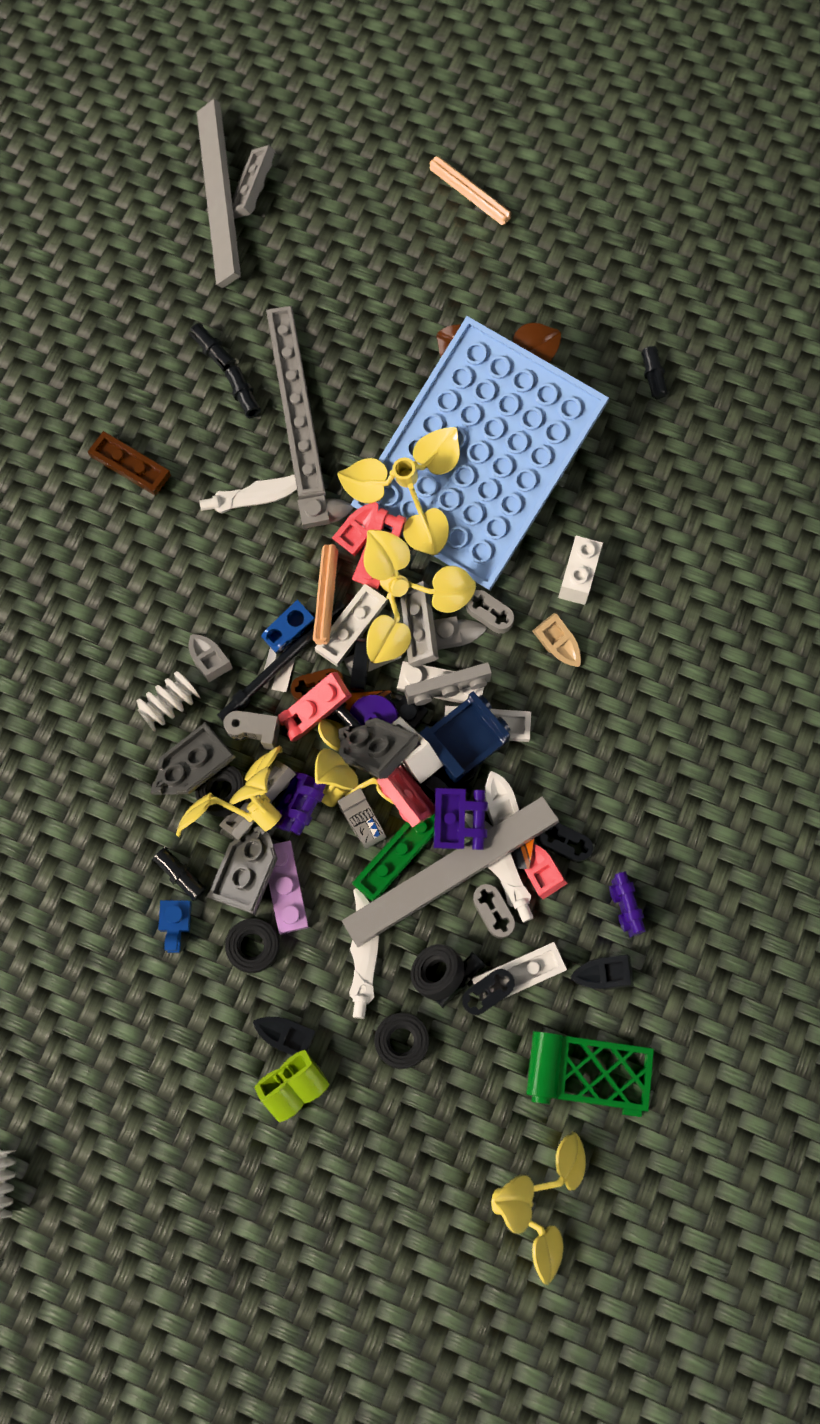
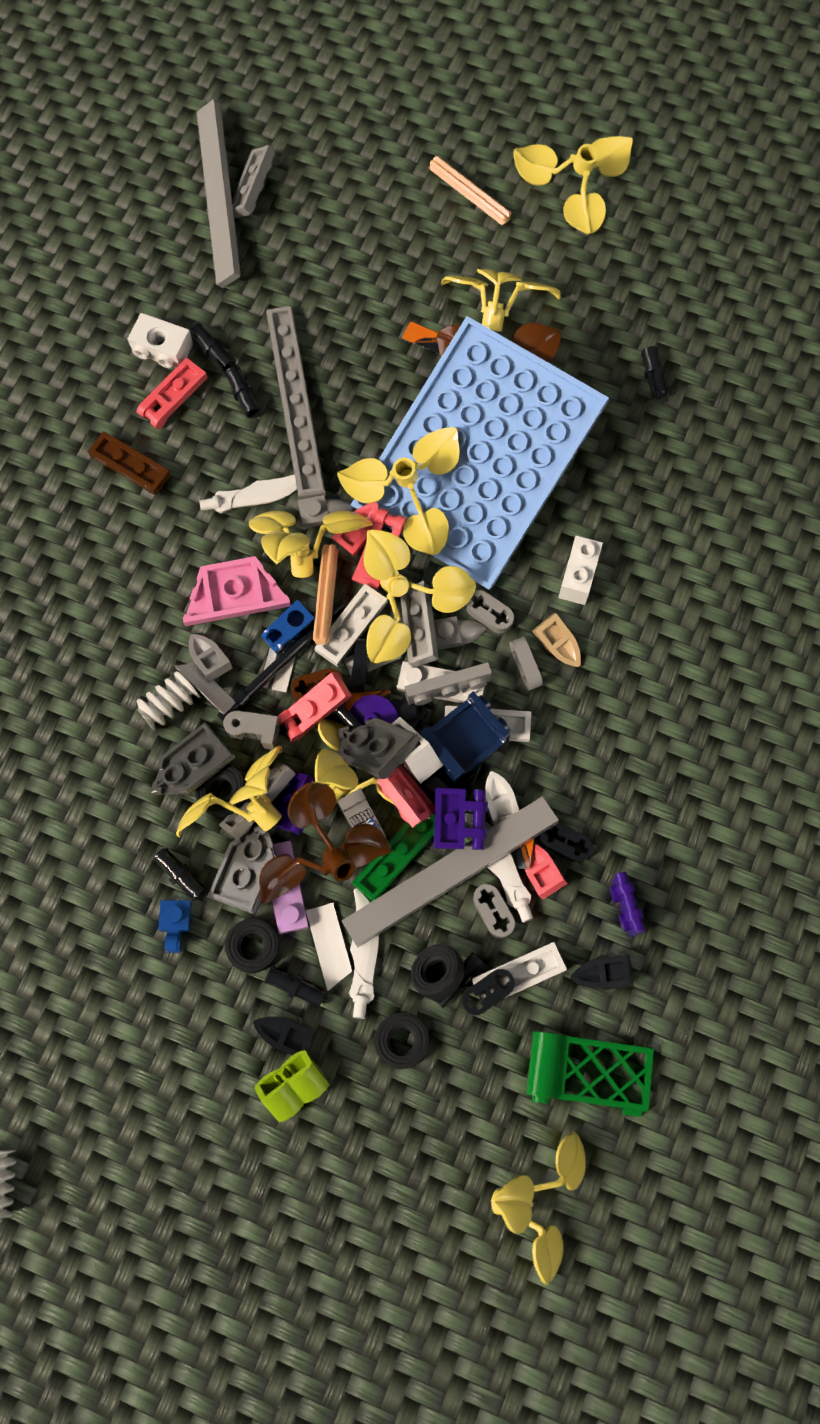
none -> white brick [128,313,193,368]
none -> coral plate [137,357,207,429]
none -> white sticker [174,661,236,714]
none -> bright pink wing [183,556,291,626]
none -> light yellow plant [249,511,373,578]
none -> reddish brown plant [259,781,391,904]
none -> black pin [264,965,327,1008]
none -> white sticker [306,902,352,991]
none -> orange sticker [402,322,440,354]
none -> light yellow plant [441,269,561,331]
none -> light grey beam [509,637,543,690]
none -> light yellow plant [514,136,633,234]

